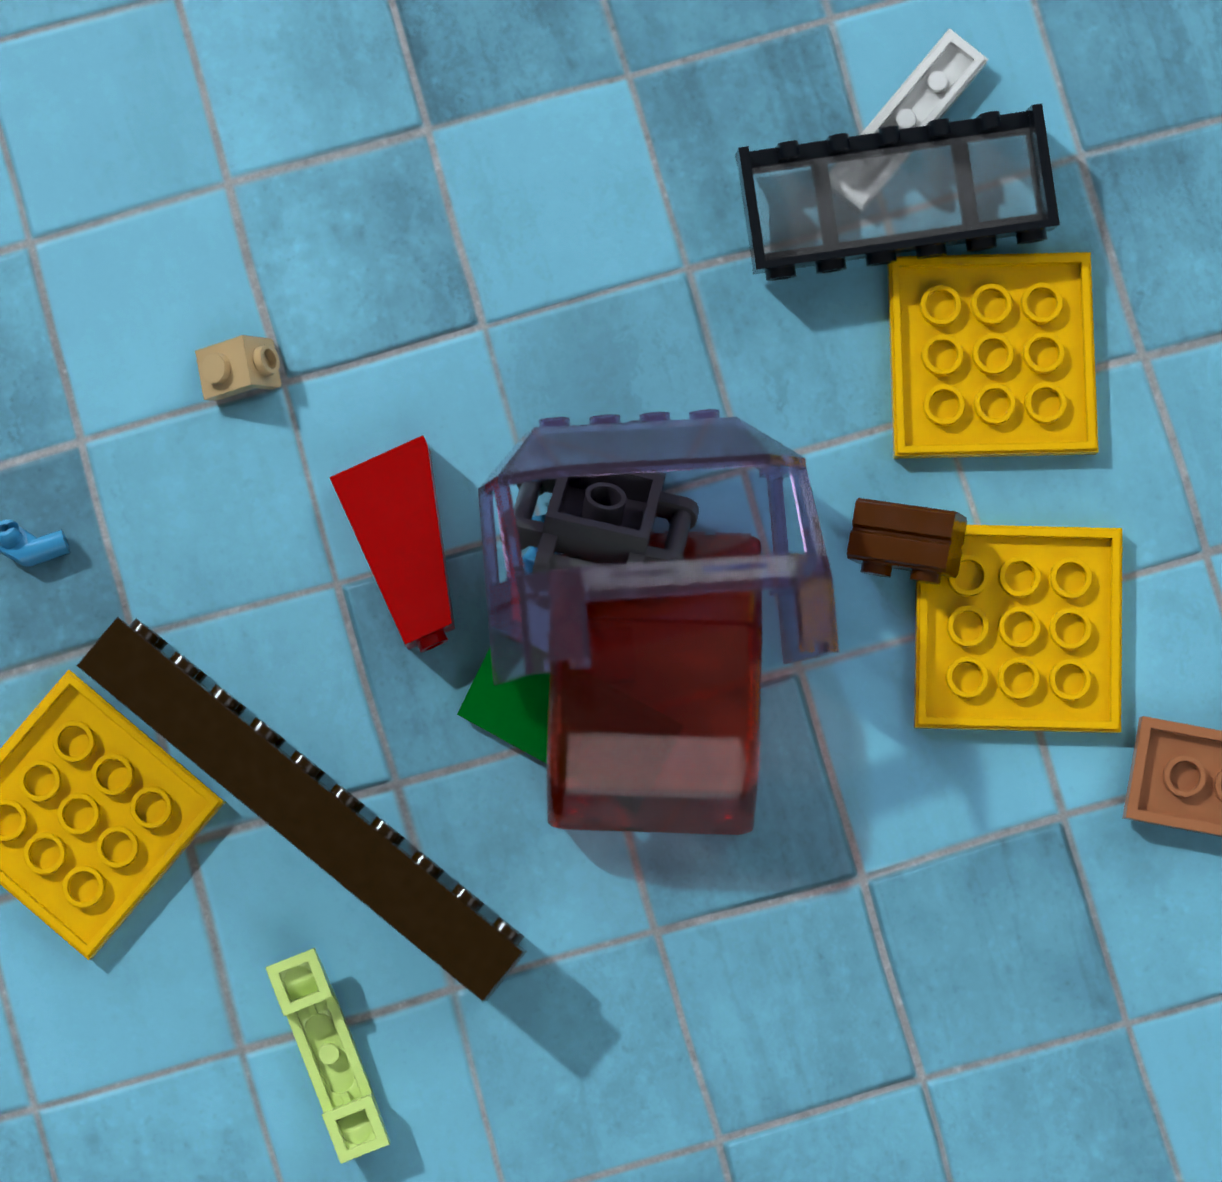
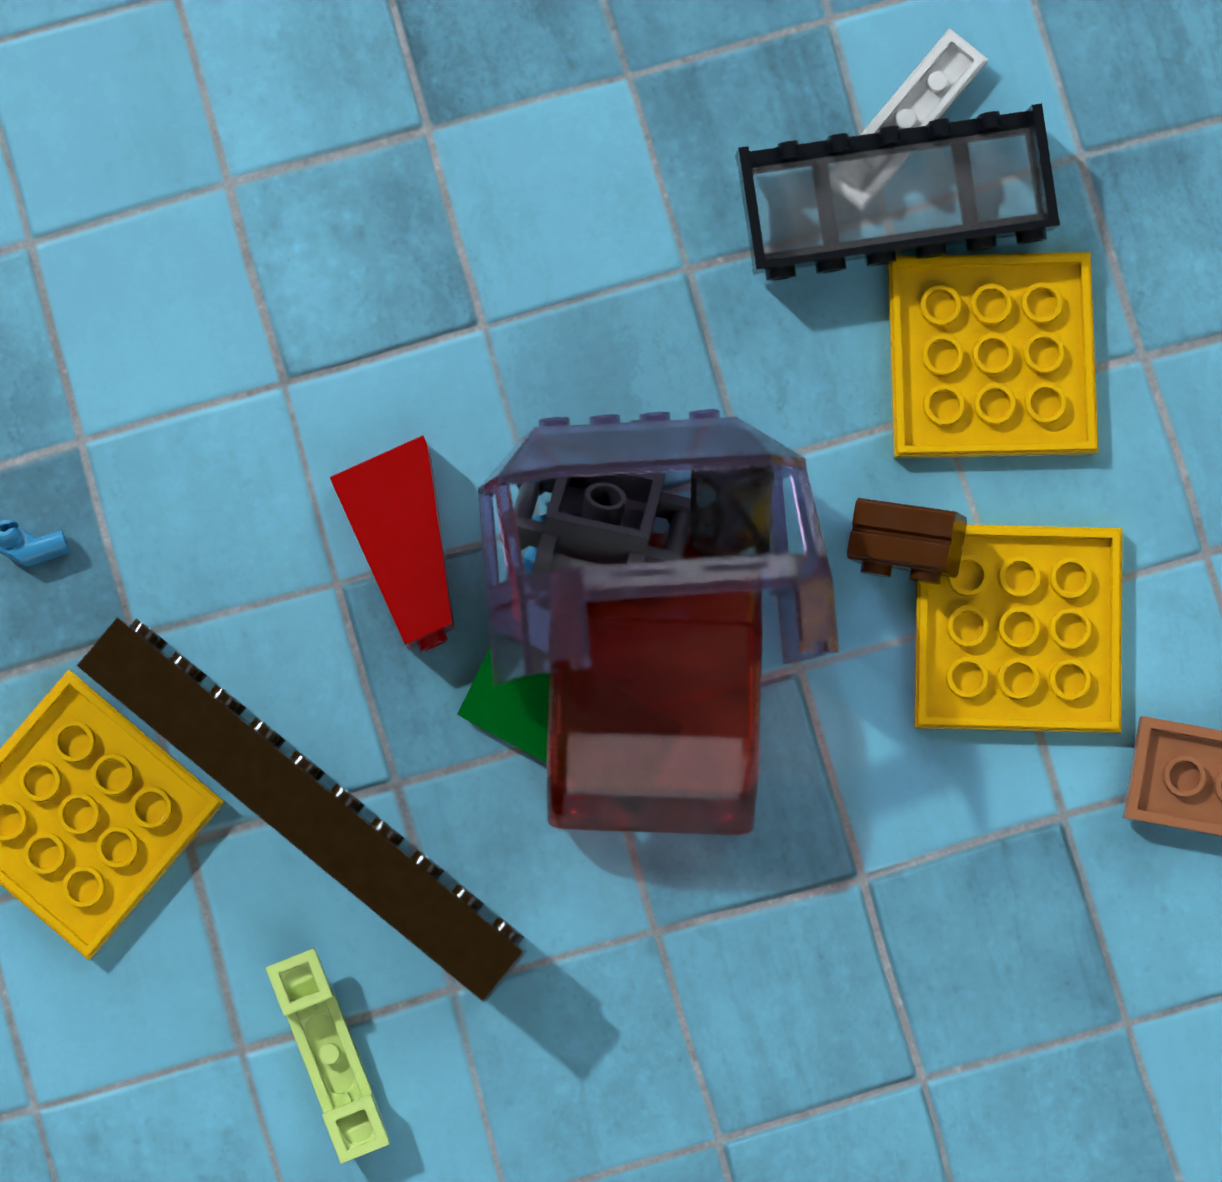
tan bracket [195,335,281,401] -> none
none -> clear smoke brick [690,443,774,572]

